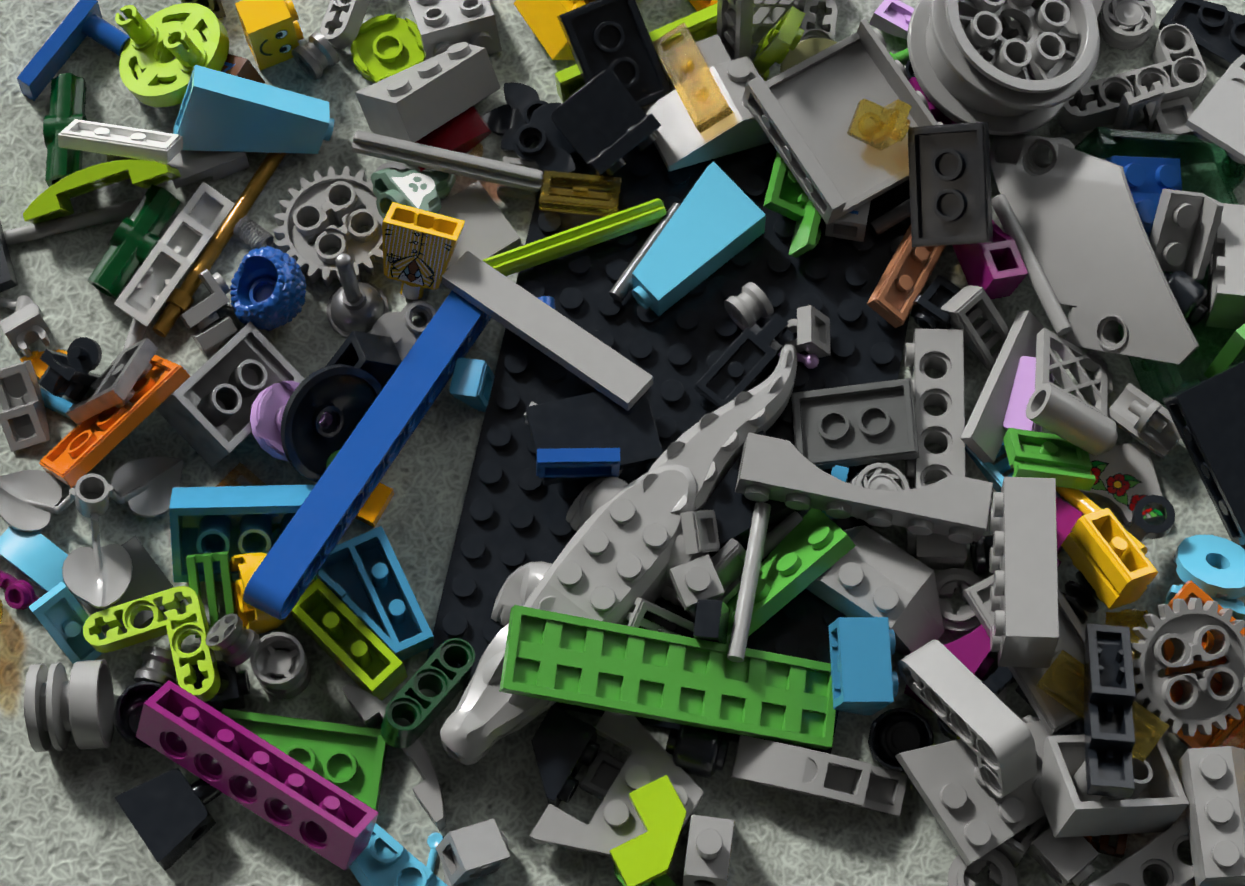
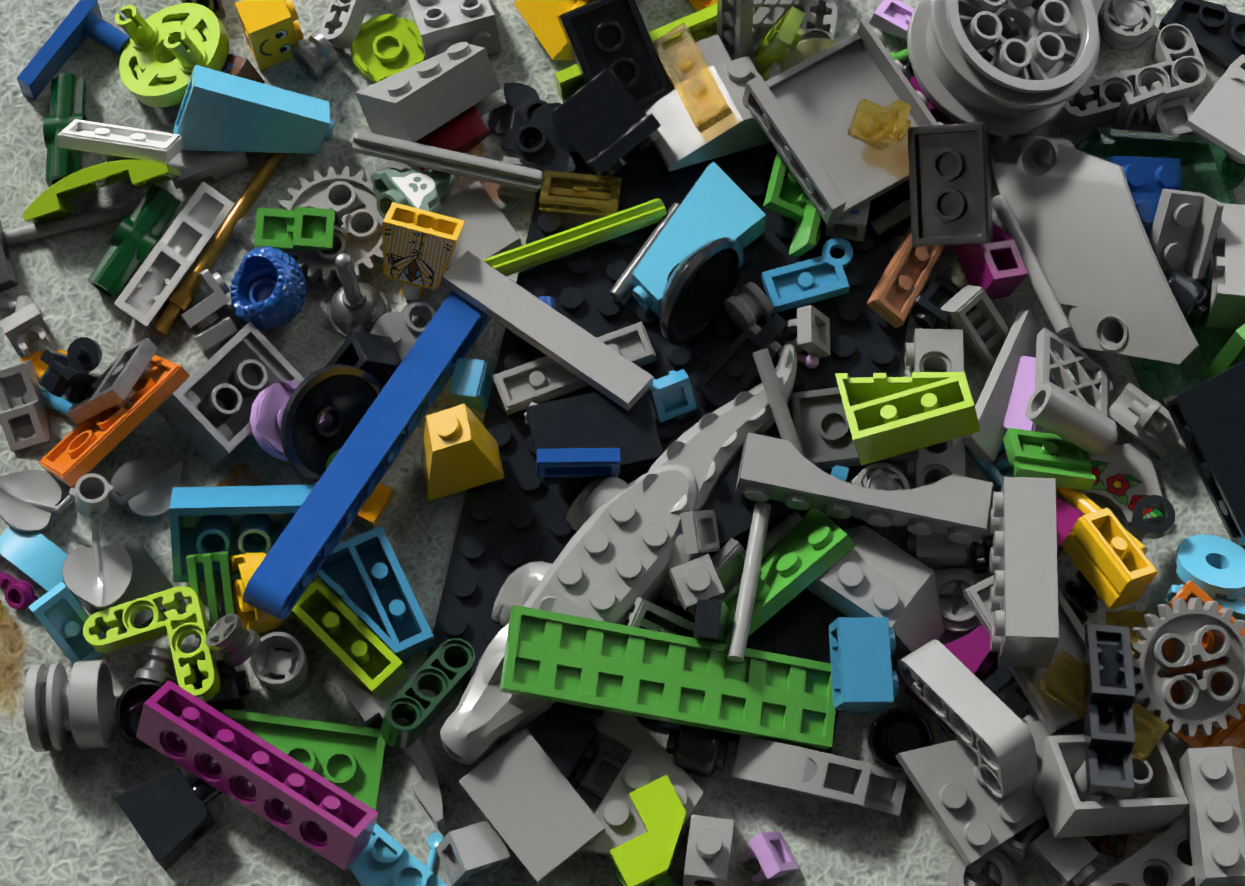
none -> bright green slope [254,207,336,251]
none -> yellow slope [421,403,505,501]
none -> light grey tile [458,728,606,883]
none -> light grey tile [493,321,656,415]
none -> dark azure tile [648,369,697,423]
none -> black dish [659,237,744,346]
none -> lavender tile [741,831,799,882]
none -> light grey bar [752,348,805,457]
none -> dark azure hinge [761,237,853,313]
none -> lime wedge [835,372,981,465]

